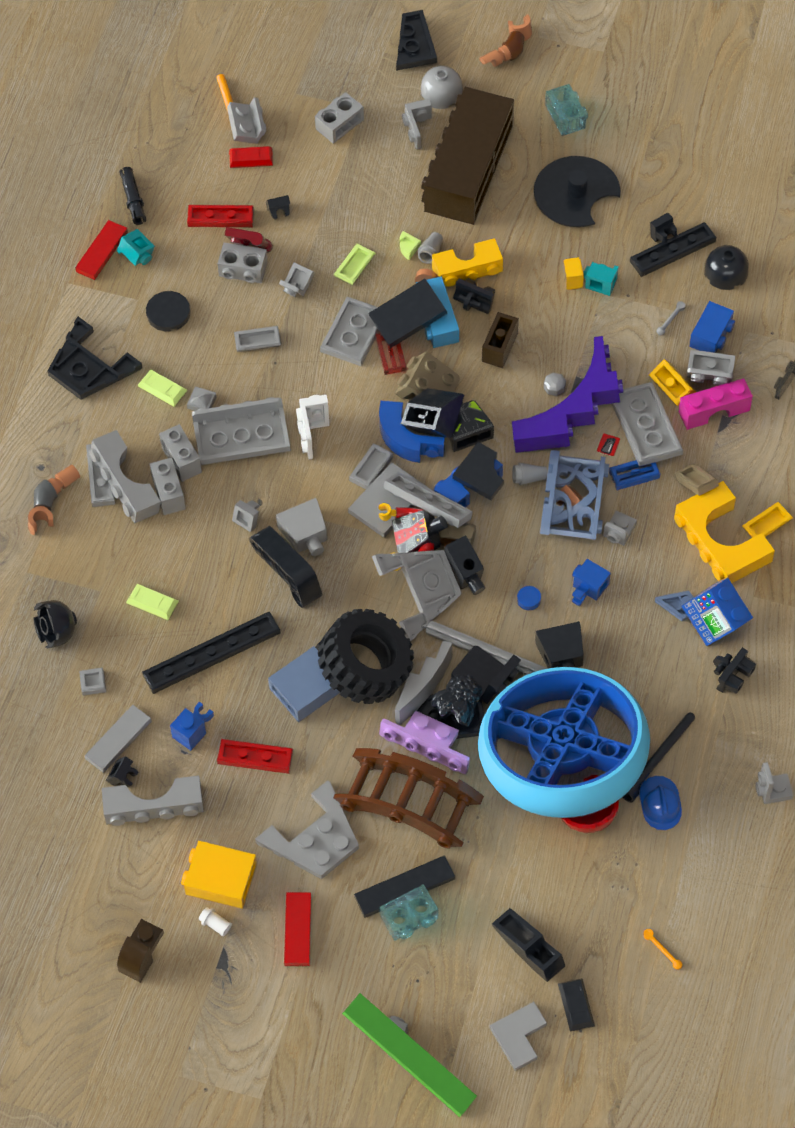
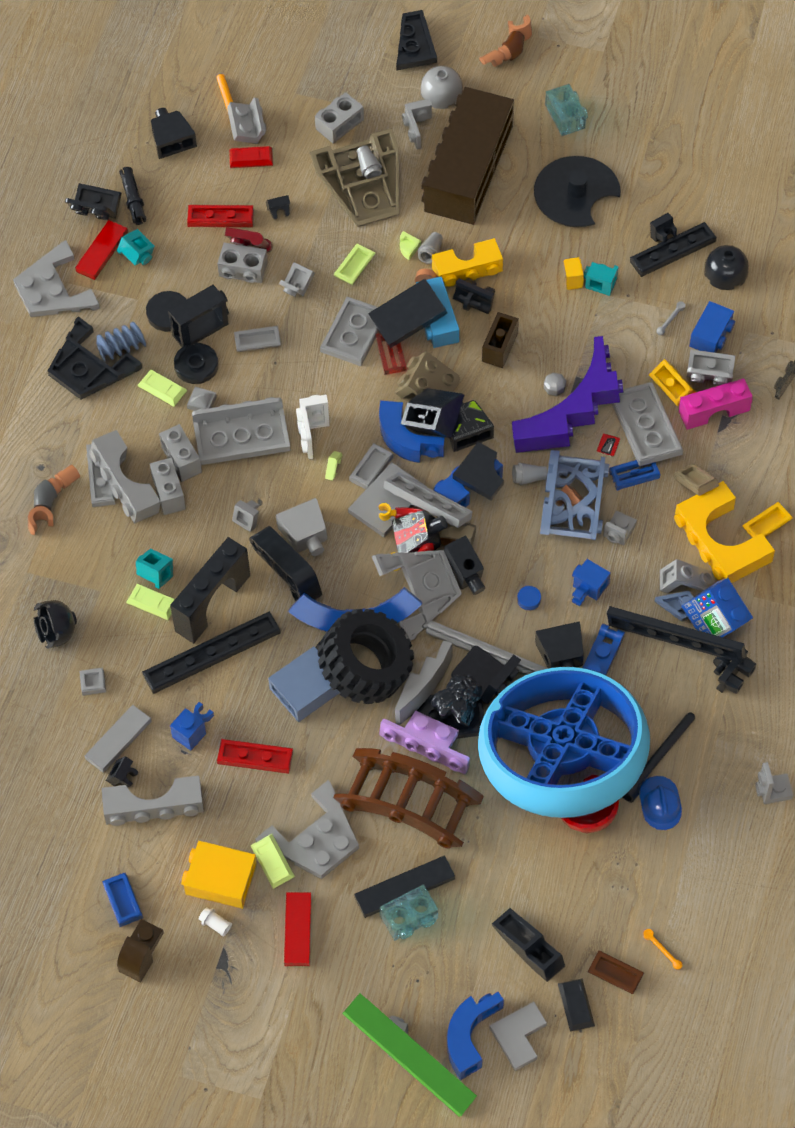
none -> light grey wing [13,240,100,317]
none -> black bracket [65,183,122,221]
none -> sand blue piece [96,322,146,363]
none -> blue tile [102,872,143,927]
none -> teal brick [136,548,173,589]
none -> black torso [151,108,197,159]
none -> black window [168,284,229,347]
none -> black arch [170,537,251,644]
none -> black tile [174,343,218,384]
none -> yellowish green tile [251,834,295,889]
none -> blue tile [288,587,422,631]
none -> dark tan wedge [310,128,399,227]
none -> yellowish green tile [325,451,342,480]
none -> light grey cone [356,145,382,179]
none -> blue arch [447,992,504,1081]
none -> blue plate [582,624,625,676]
none -> reddish brown tile [588,950,644,994]
none -> black tile [607,606,746,663]
none -> light grey bracket [660,559,715,593]

